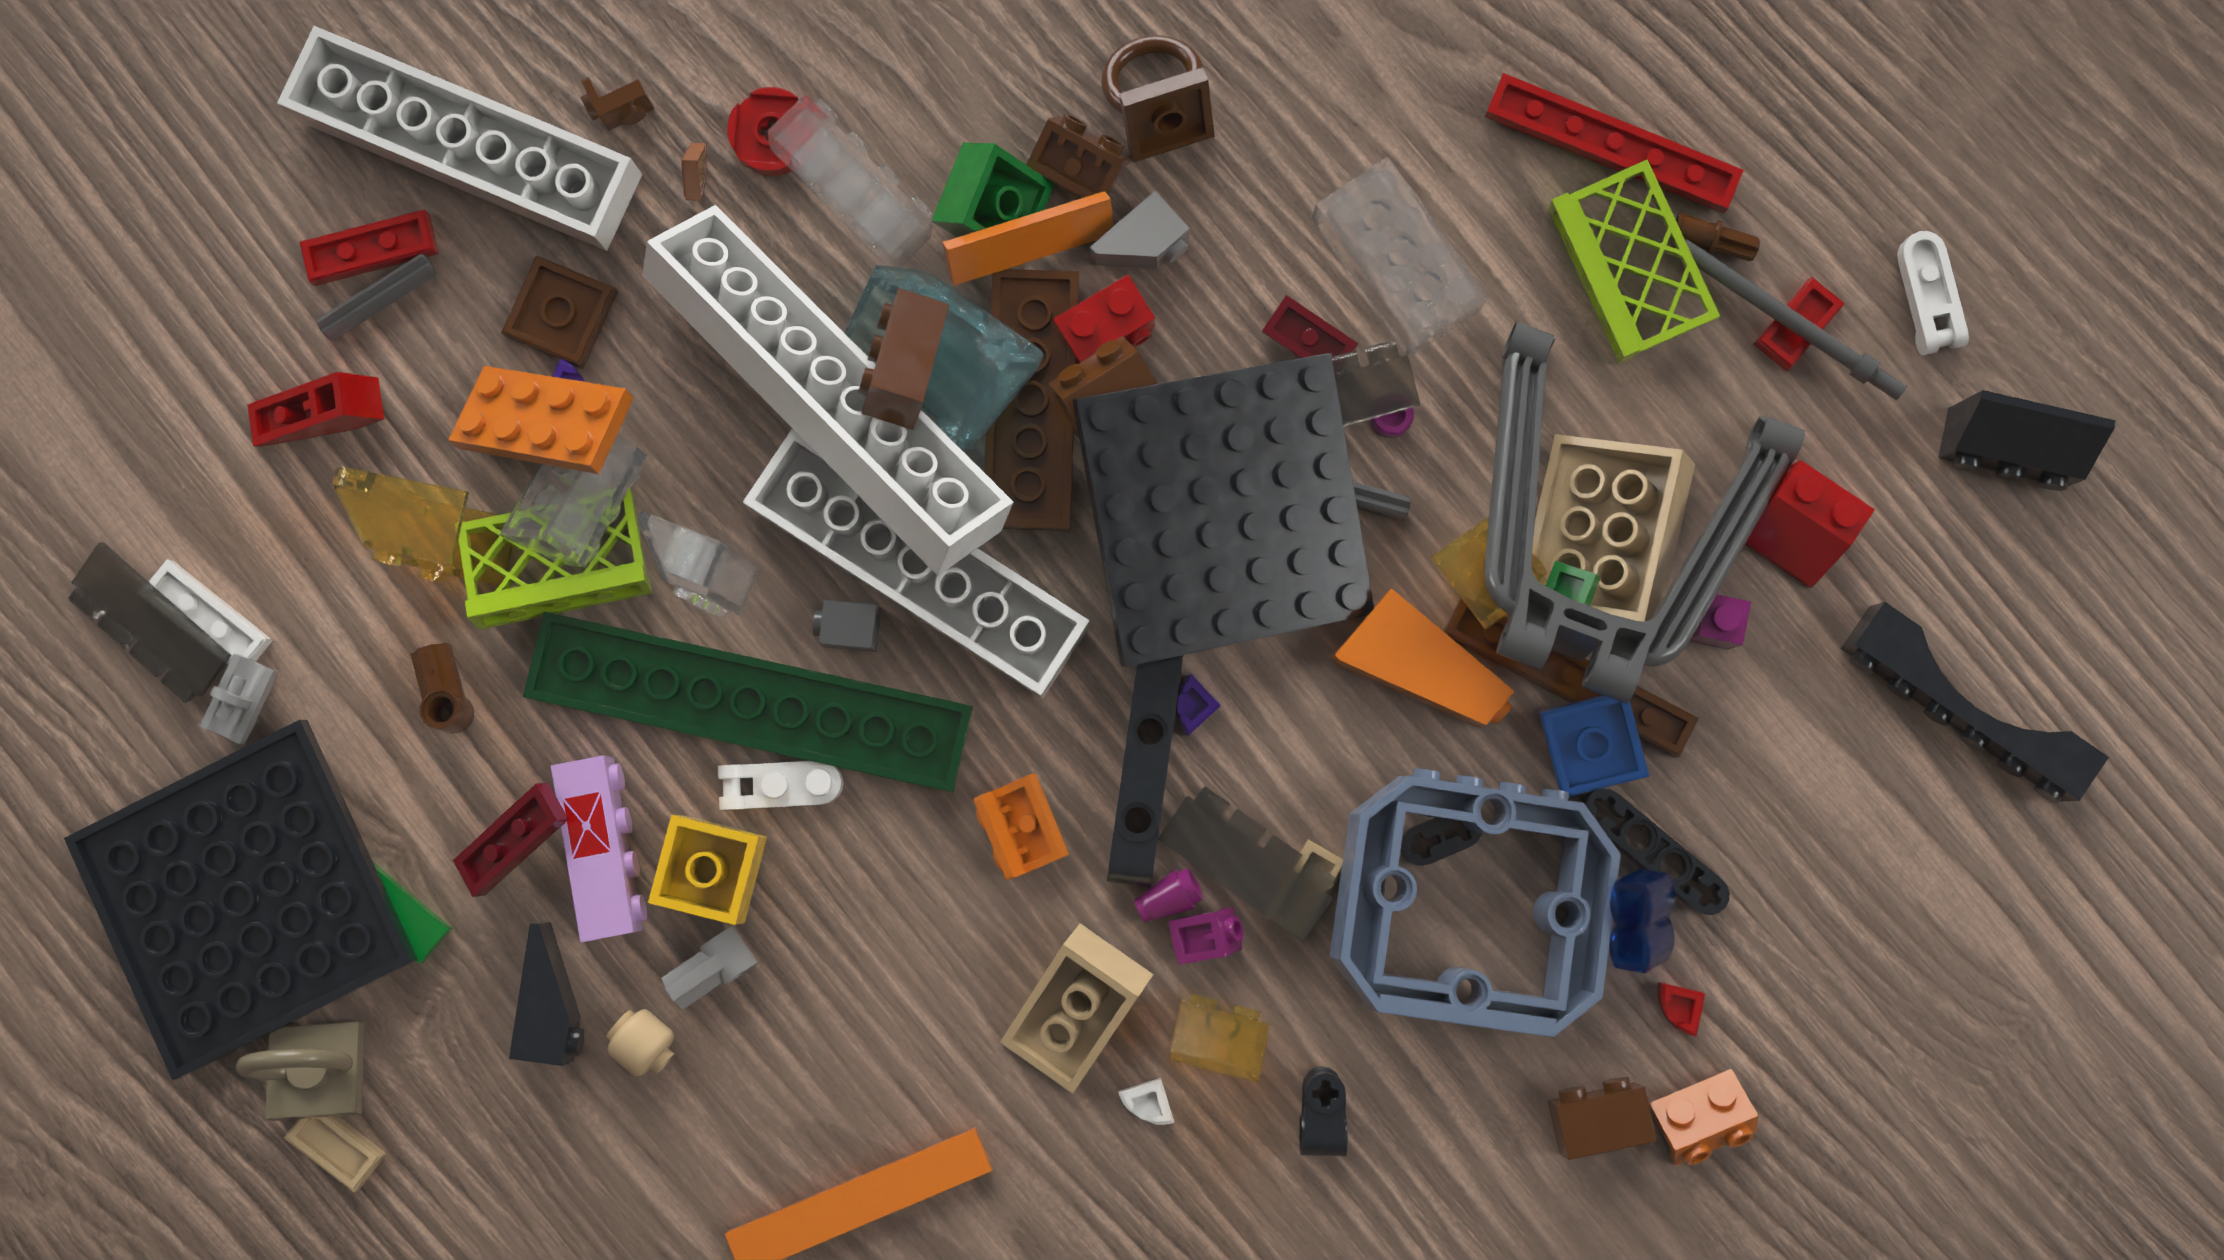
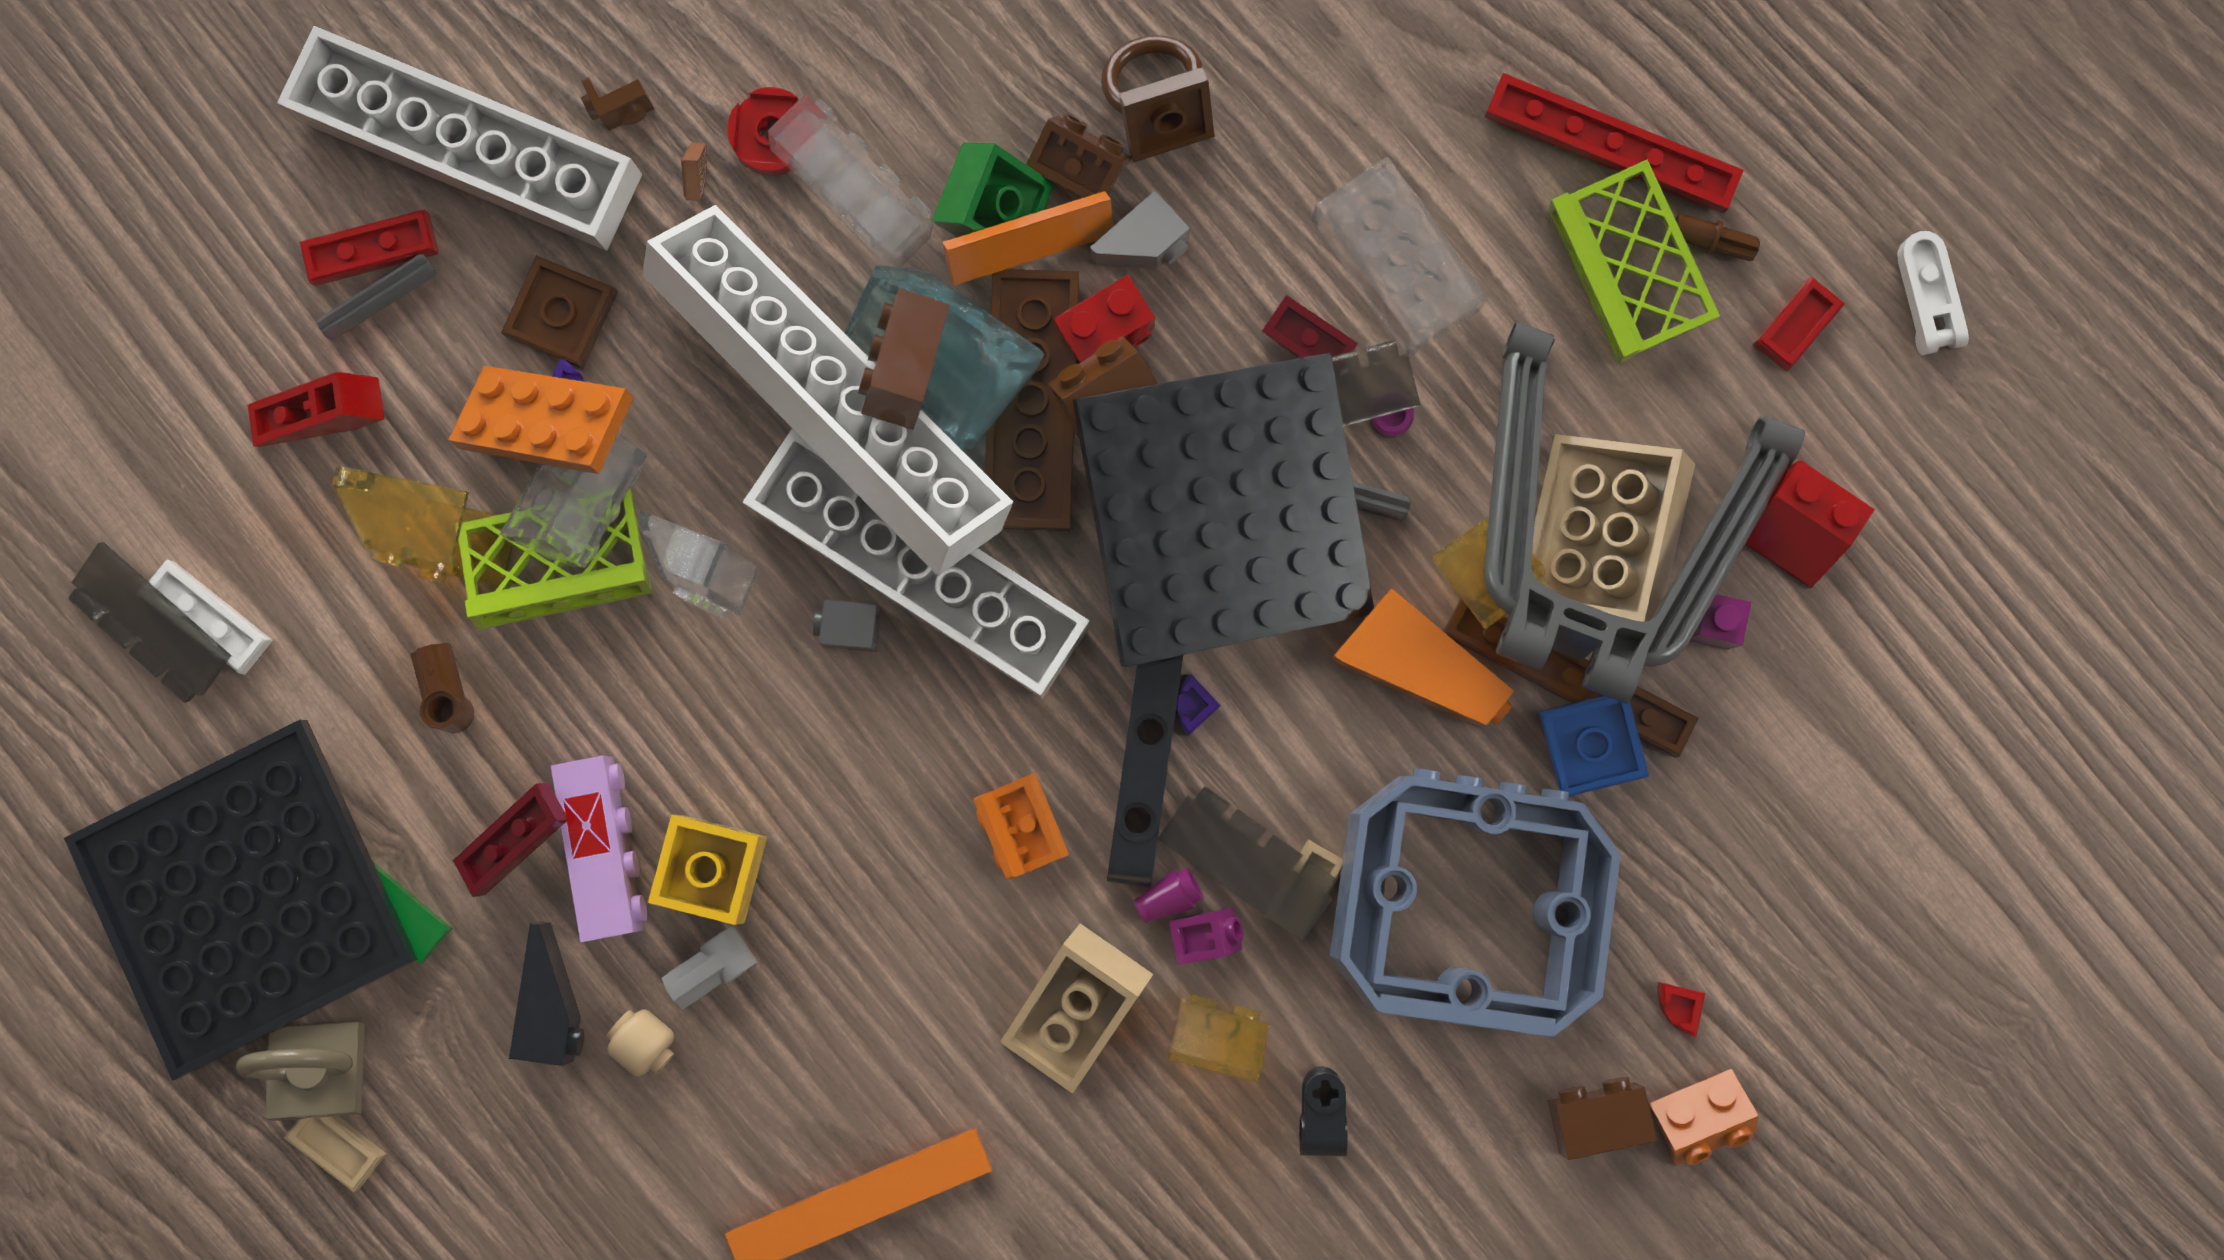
light grey hips [199,654,279,745] -> none
dark green plate [523,611,974,793] -> none
white plate [718,761,844,810] -> none
white tile [1118,1078,1175,1125] -> none
black beam [1400,818,1482,866] -> none
green plate [1545,561,1601,606] -> none
black beam [1582,789,1730,915] -> none
clear blue brick [1609,869,1675,974] -> none
dark grey bar [1686,239,1907,400] -> none
black arch [1840,602,2109,803] -> none
black slope [1938,390,2116,491] -> none

